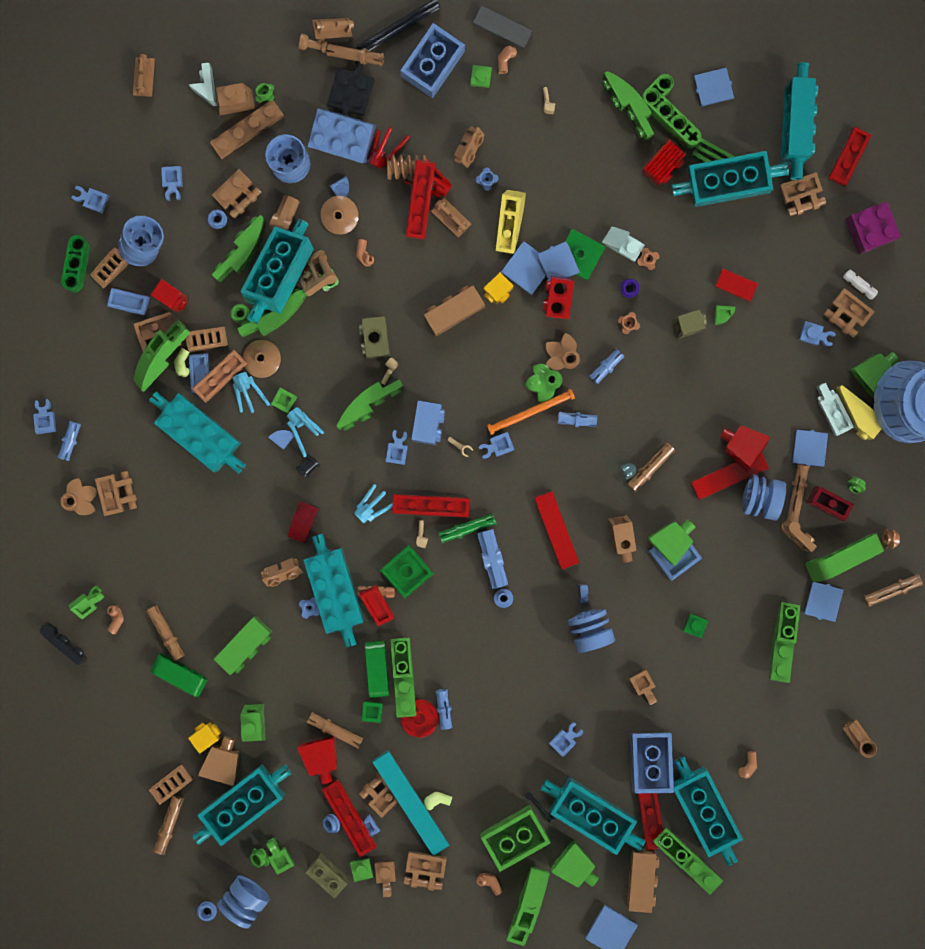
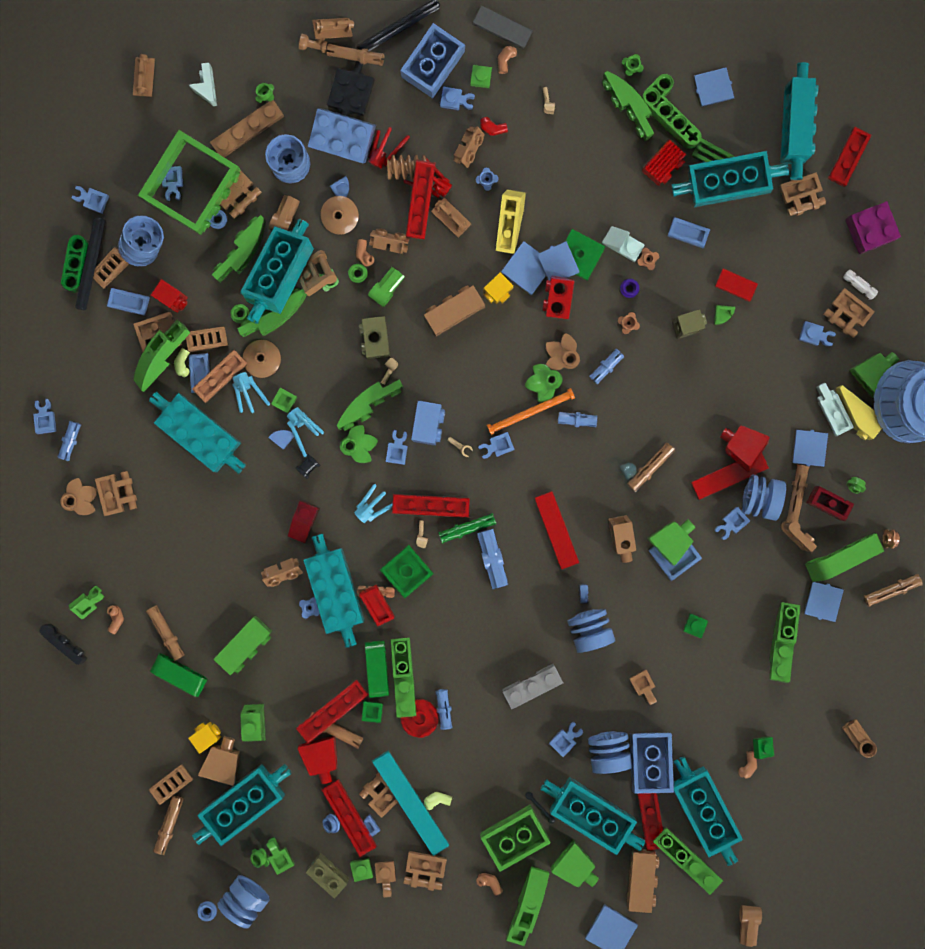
medium nougat torso [216,83,255,115] -> none
medium blue plate [494,589,513,608] -> none
none -> black axle [75,218,105,311]
none -> bright green window [138,130,241,235]
none -> red tile [296,680,369,744]
none -> bright green plate [340,425,378,463]
none -> bright green plate [348,264,368,283]
none -> bright green piece [368,267,405,307]
none -> medium nougat hinge [369,229,410,254]
none -> medium blue plate [440,87,475,110]
none -> red arm [480,117,508,136]
none -> light grey arch [502,664,563,709]
none -> medium blue wheel [588,731,632,774]
none -> bright green plate [622,54,644,76]
none -> medium blue tile [667,217,710,248]
none -> medium blue plate [714,507,750,540]
none -> medium nougat piece [739,905,762,947]
none -> green plate [753,736,774,759]

